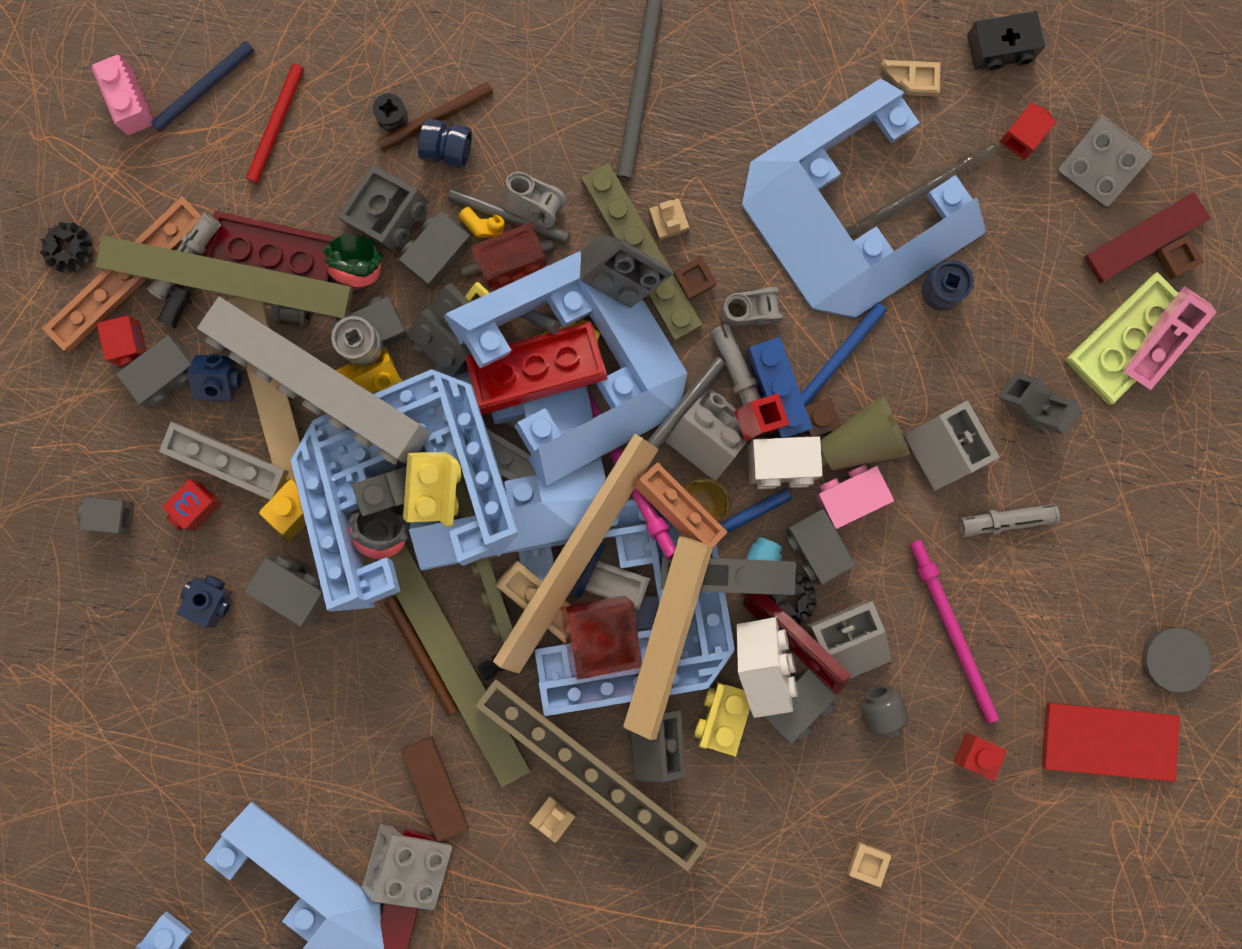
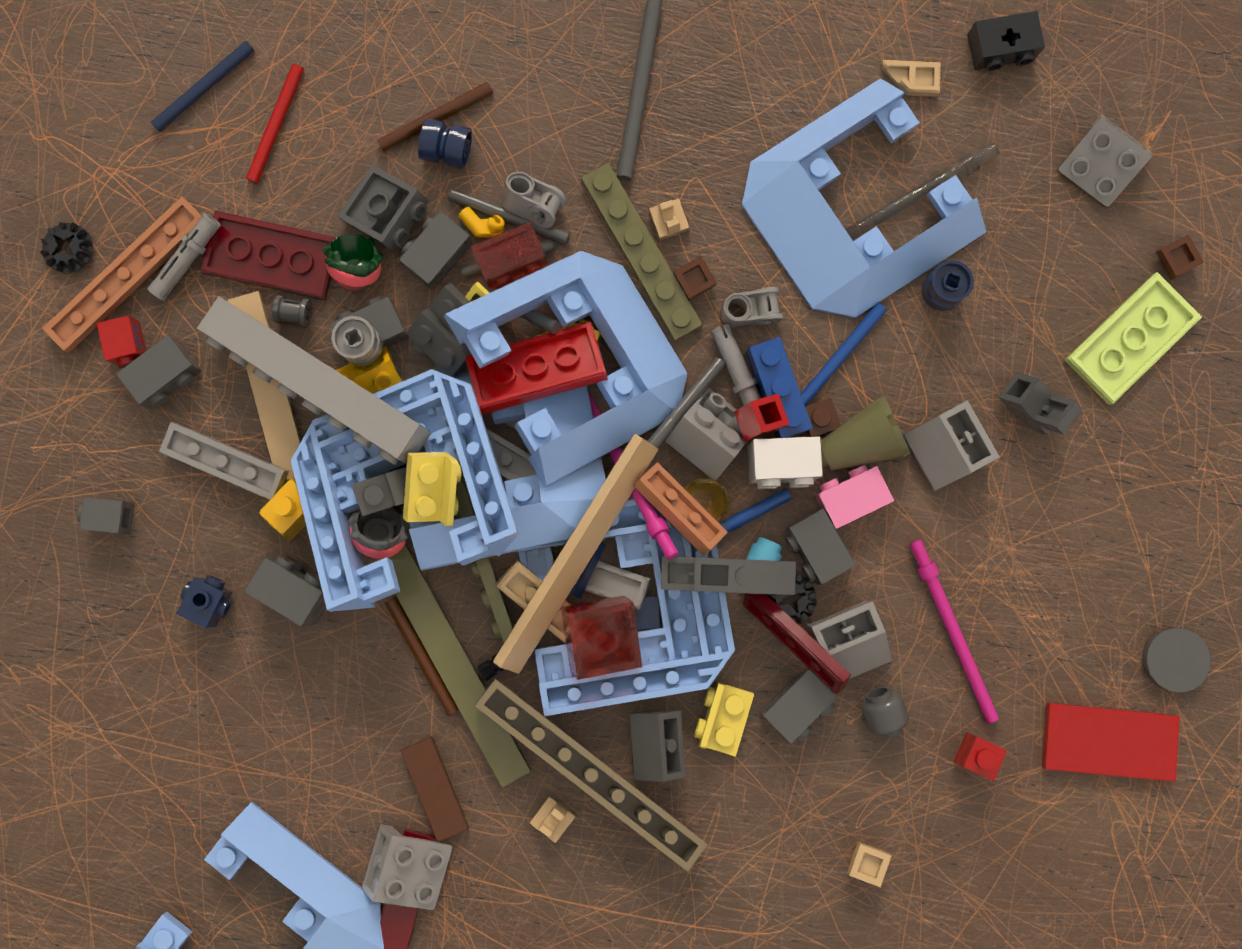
bright pink brick [91,55,153,135] -> none
olive tile [96,235,353,319] -> none
black pin [157,285,193,329] -> none
red brick [162,479,222,531] -> none
dark blue brick [187,354,242,402] -> none
black wheel [373,93,408,132] -> none
dark grey slope [580,234,673,308] -> none
tan tile [623,536,713,740] -> none
white brick [737,617,798,718] -> none
light grey pin [958,503,1060,538] -> none
red brick [999,102,1057,160] -> none
dark red tile [1083,192,1211,284] -> none
bright pink slope [1124,286,1216,390] -> none

